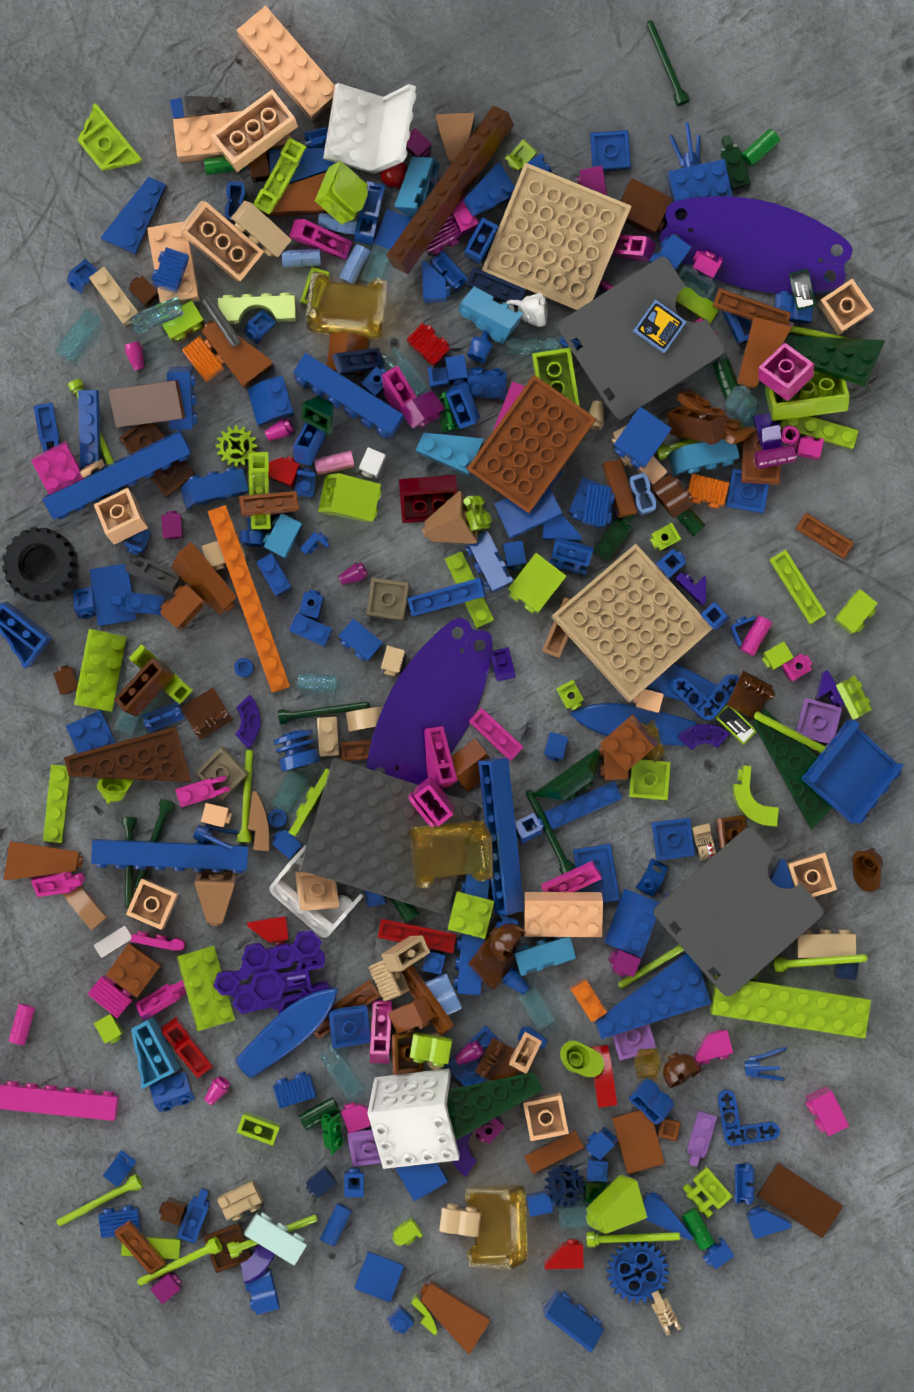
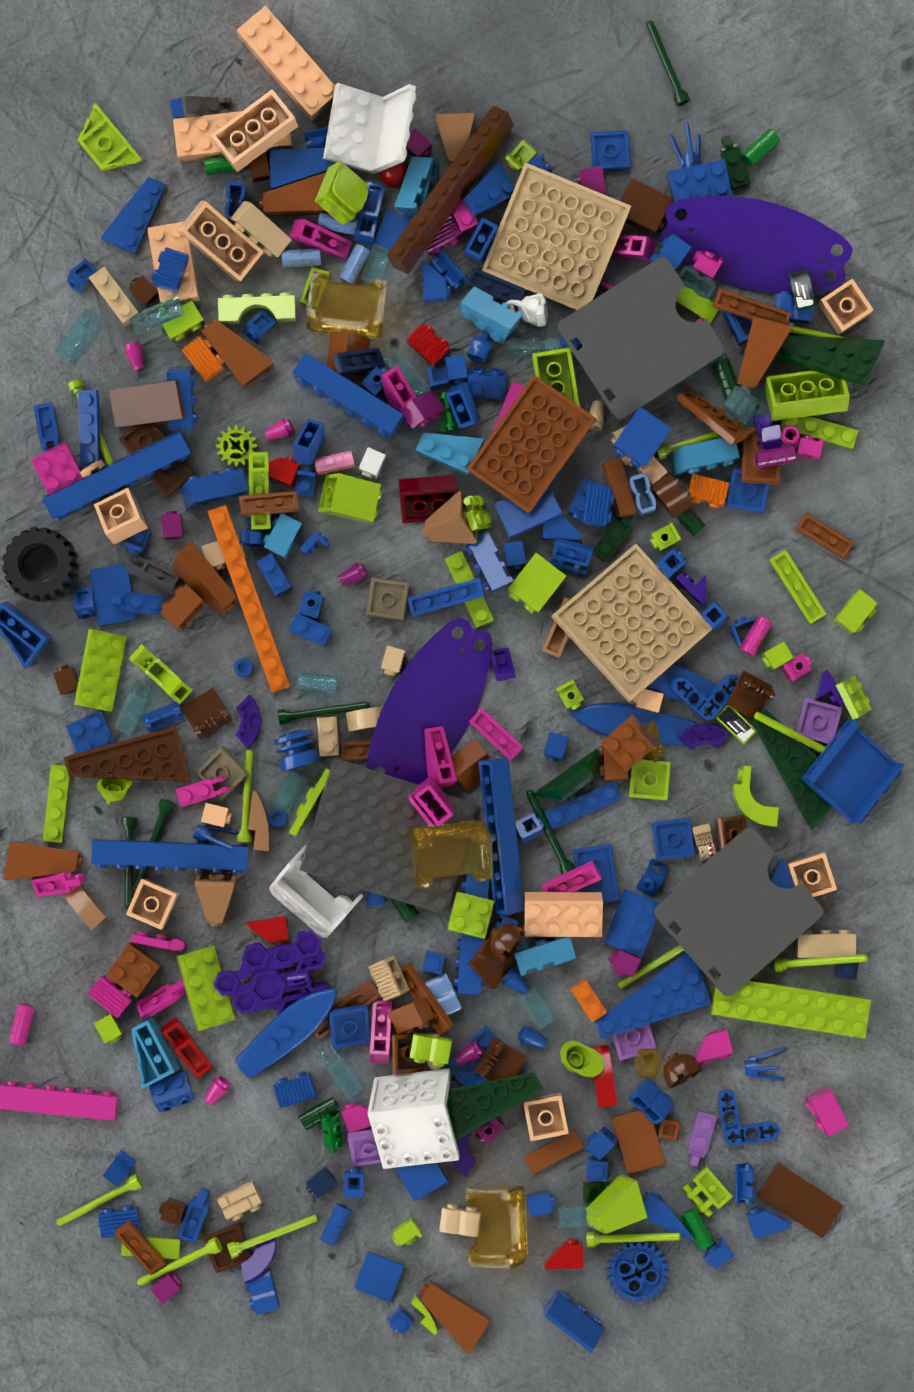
white sticker [94,926,131,958] -> none
reddish brown brick [114,657,175,717] -> none
dark grey axle [203,296,241,347] -> none
lime brick [236,1111,281,1146] -> none
light aqua brick [244,1212,307,1266] -> none
blue slope [247,376,294,426] -> none
lime slope [253,137,306,215] -> none
blue brick [272,829,303,859] -> none
light nougat plate [295,872,339,911] -> none
dark green slope [301,396,333,435] -> none
blue brick [339,619,383,661] -> none
red plate [377,918,457,953] -> none
tan brick [381,935,430,972] -> none
light nougat slope [509,1032,542,1074] -> none
dark blue gear [544,1164,585,1208] -> none
tile [632,299,686,354] -> none
tan hinge [651,1290,682,1336] -> none
reddish brown brick [667,406,726,445] -> none
dark pink brick [759,342,814,401] -> none
reddish brown piece [852,848,883,892] -> none

